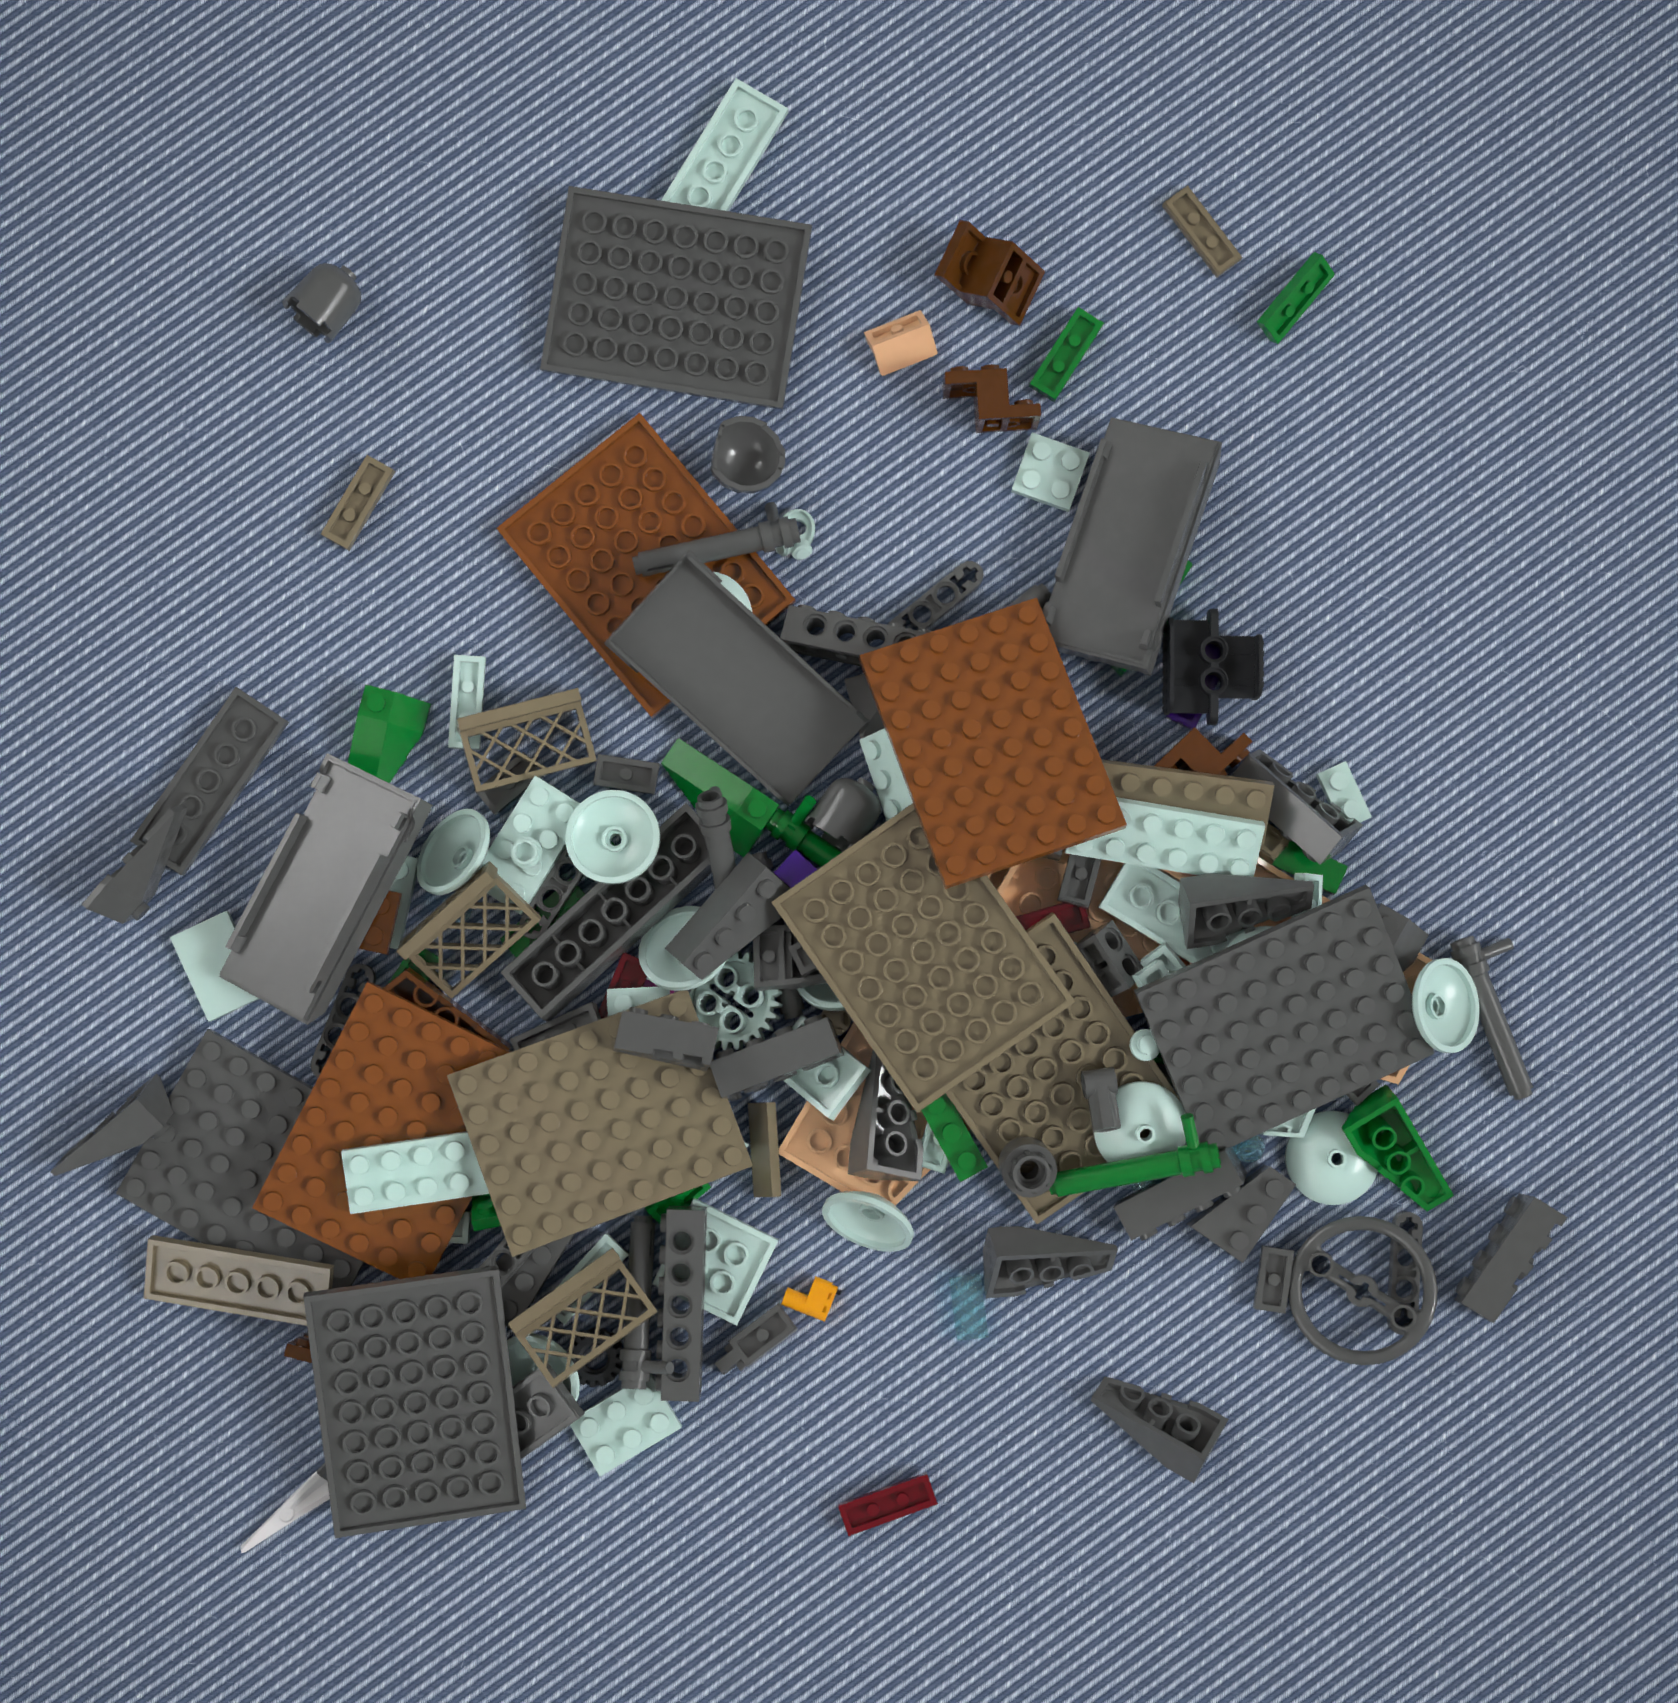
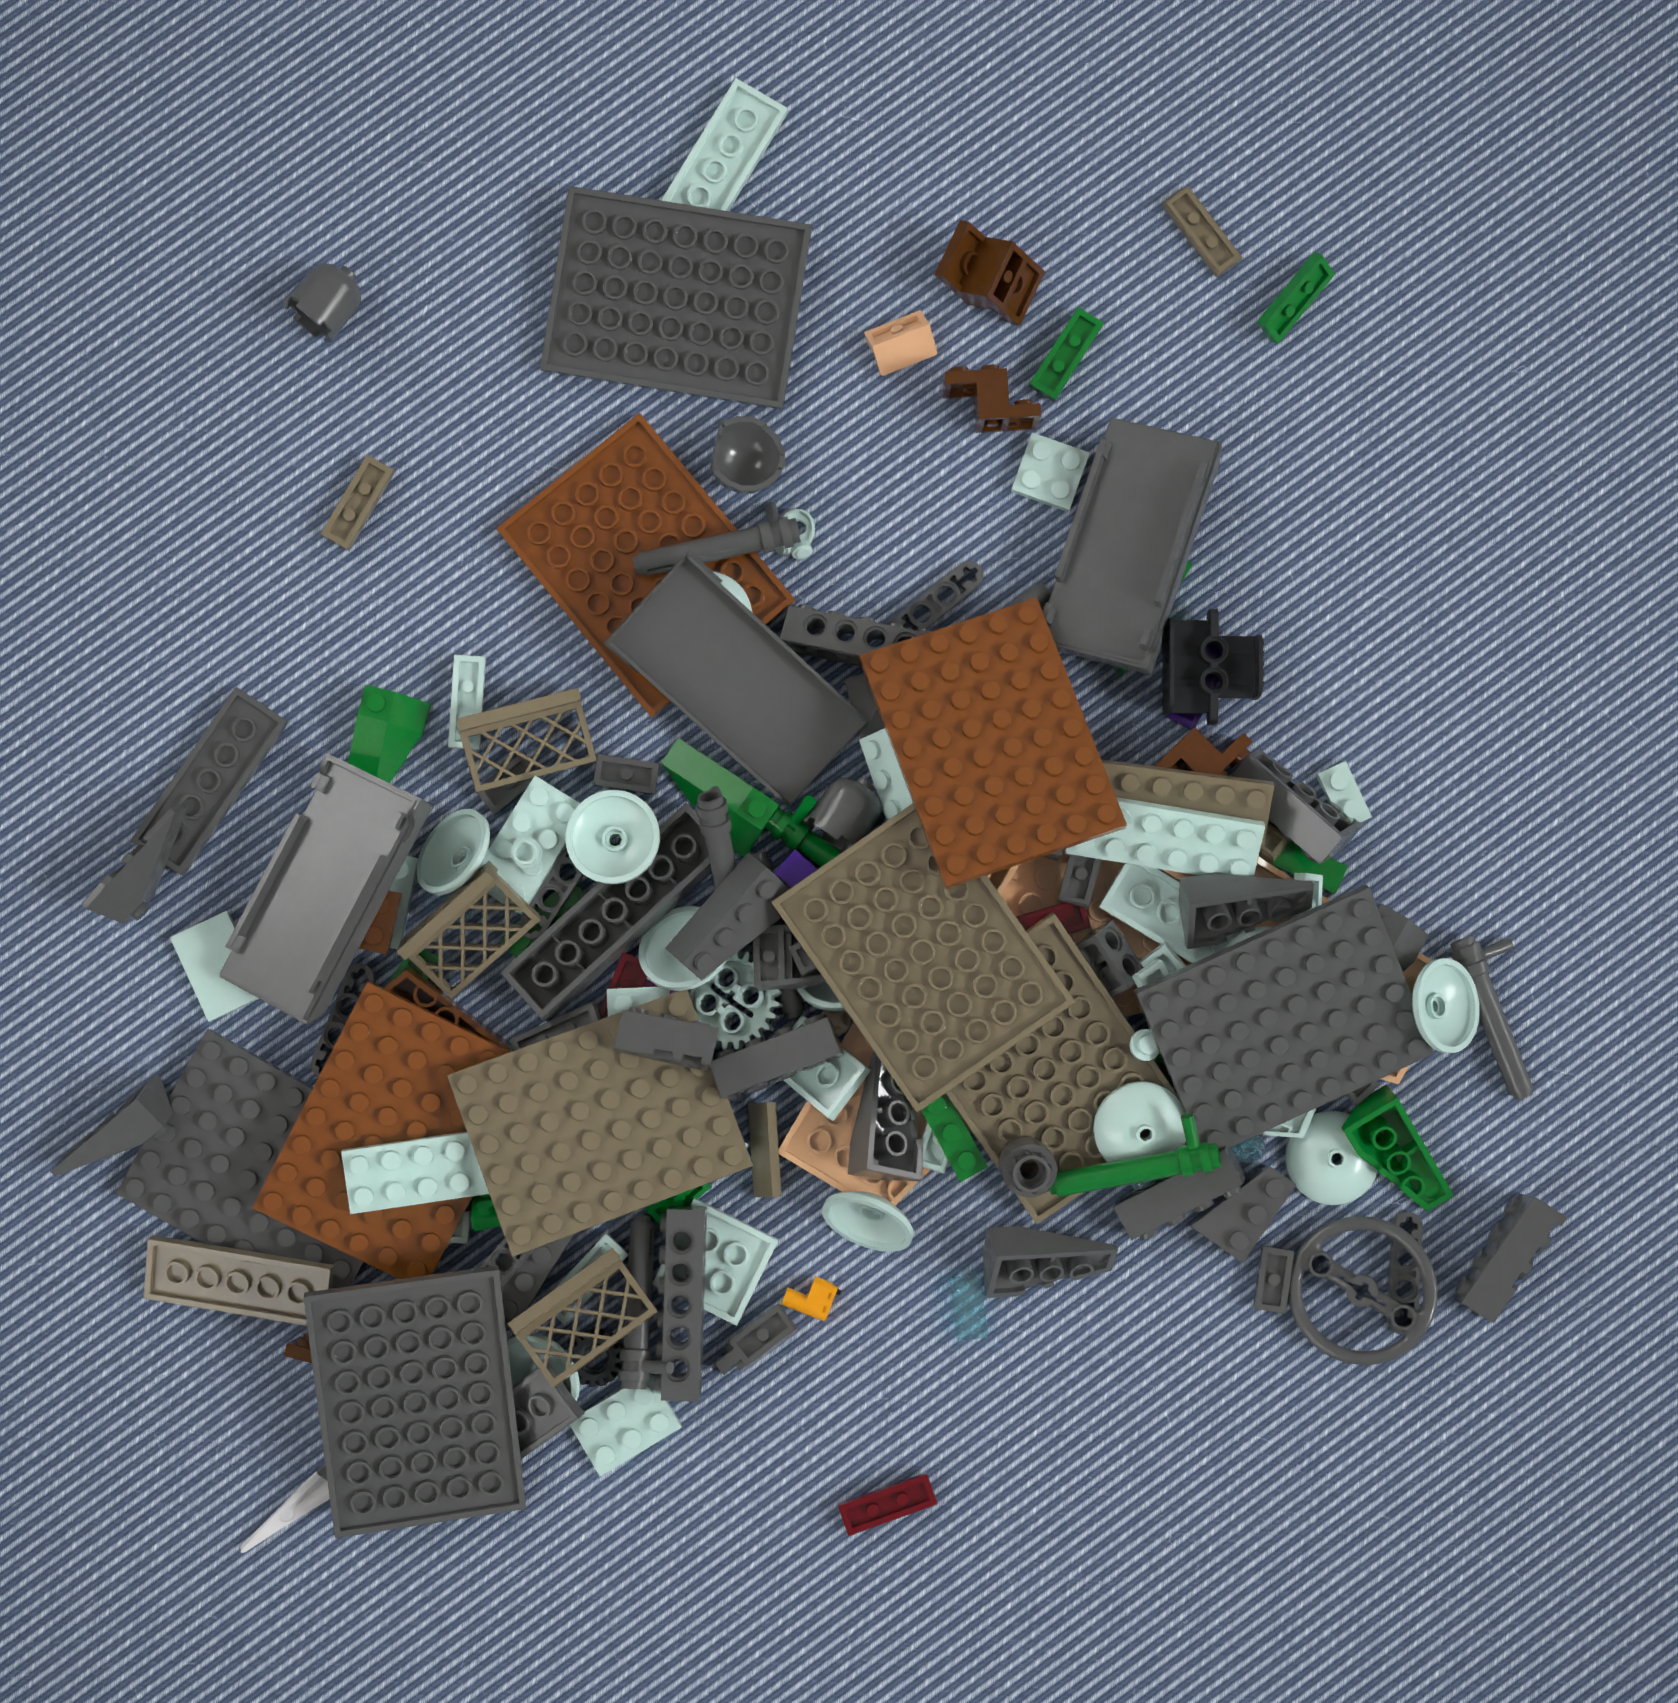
dark grey piece [1081,1067,1121,1133] -> none
dark grey wedge [1091,1377,1229,1483] -> none

